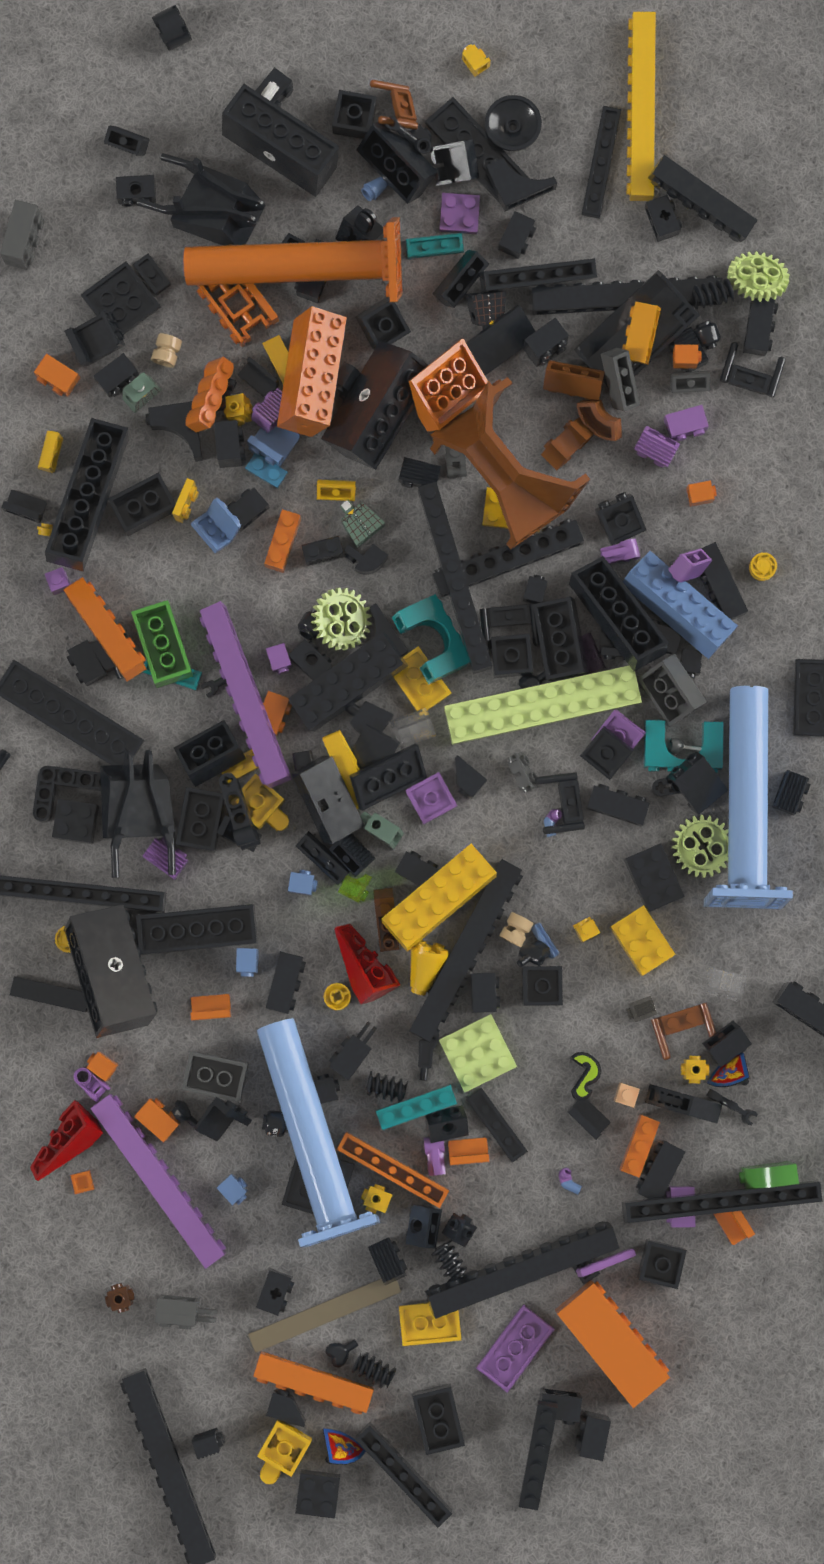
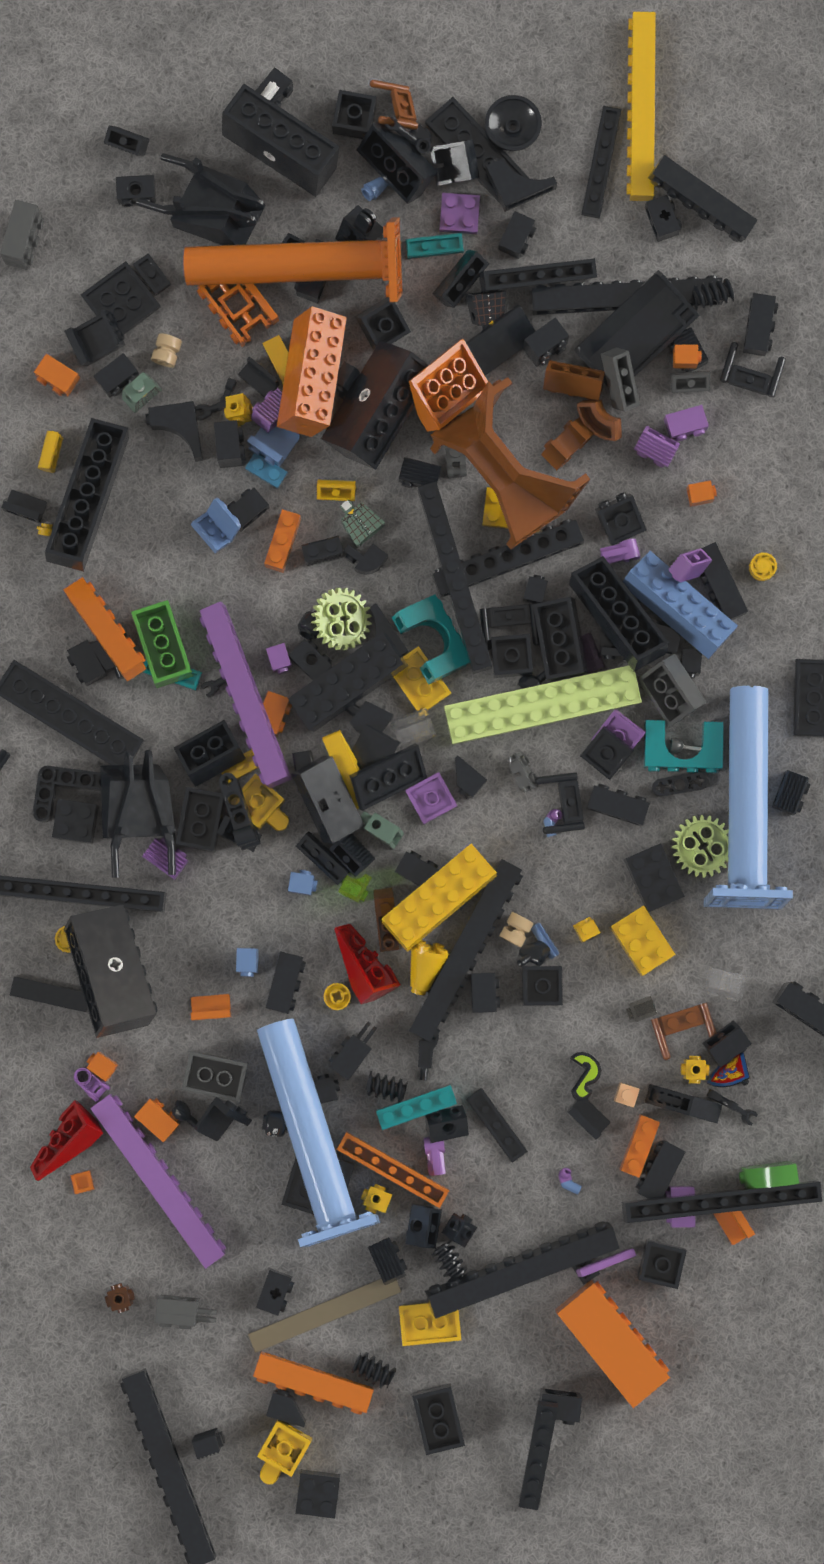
medium lavender brick [45,567,71,595] -> none
black brick [108,472,176,536] -> none
black brick [136,904,258,955] -> none
black brick [152,5,192,51] -> none
yellow plate [172,478,199,523] -> none
orange brick [186,356,234,432] -> none
medium blue brick [217,1174,248,1205] -> none
shield [322,1428,366,1465] -> none
black rock [325,1339,358,1368] -> none
black brick [355,1422,452,1528] -> none
yellowish green plate [439,1014,517,1093] -> none
orange panel [448,1137,489,1165] -> none
yellow brick [462,44,491,77] -> none
medium lavender tile [476,1304,555,1393] -> none
black brick [574,1411,611,1461] -> none
light orange brick [622,301,661,365] -> none
black panel [667,752,728,815] -> none
black head [694,320,721,350] -> none
yellowish green gear [727,251,790,302] -> none

